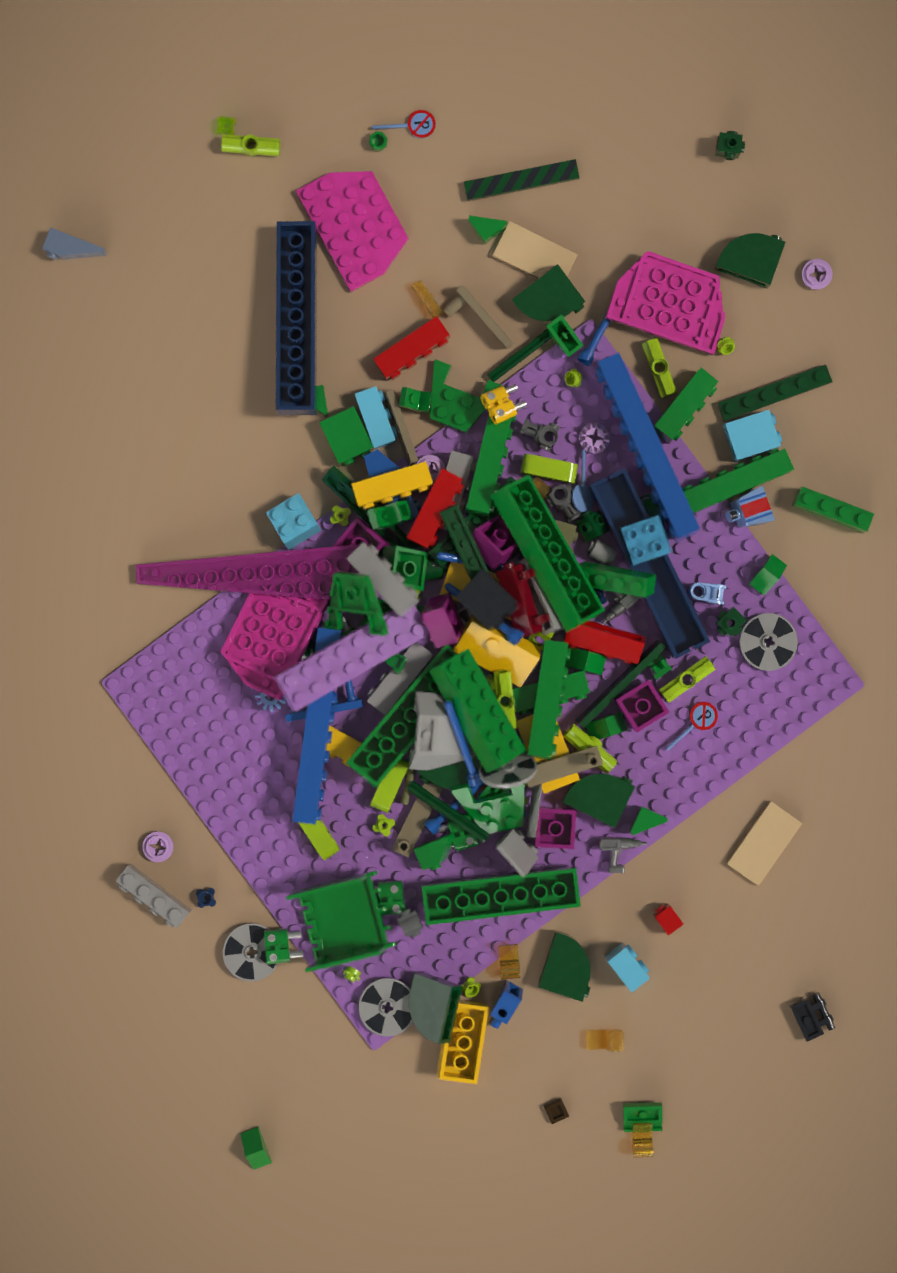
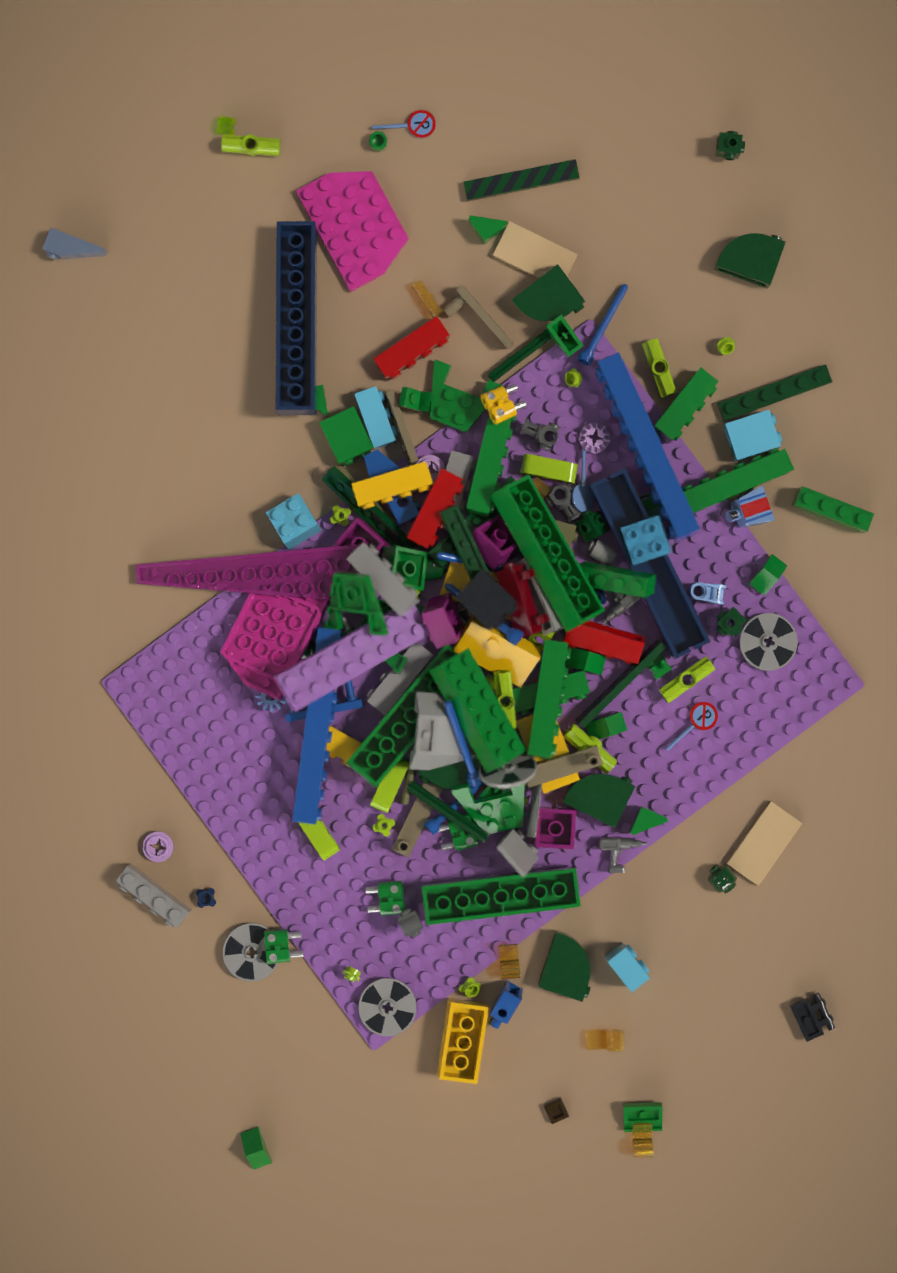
green windscreen [286,870,396,973] -> none
green brick [367,500,413,530] -> none
dark green brick [409,972,462,1044] -> none
green slope [414,832,455,871] -> none
dark pink plate [605,251,725,355] -> none
magenta brick [614,679,669,733] -> none
red brick [653,904,684,936] -> none
lavender gear [801,259,832,290] -> none
none -> dark green head [708,864,737,894]

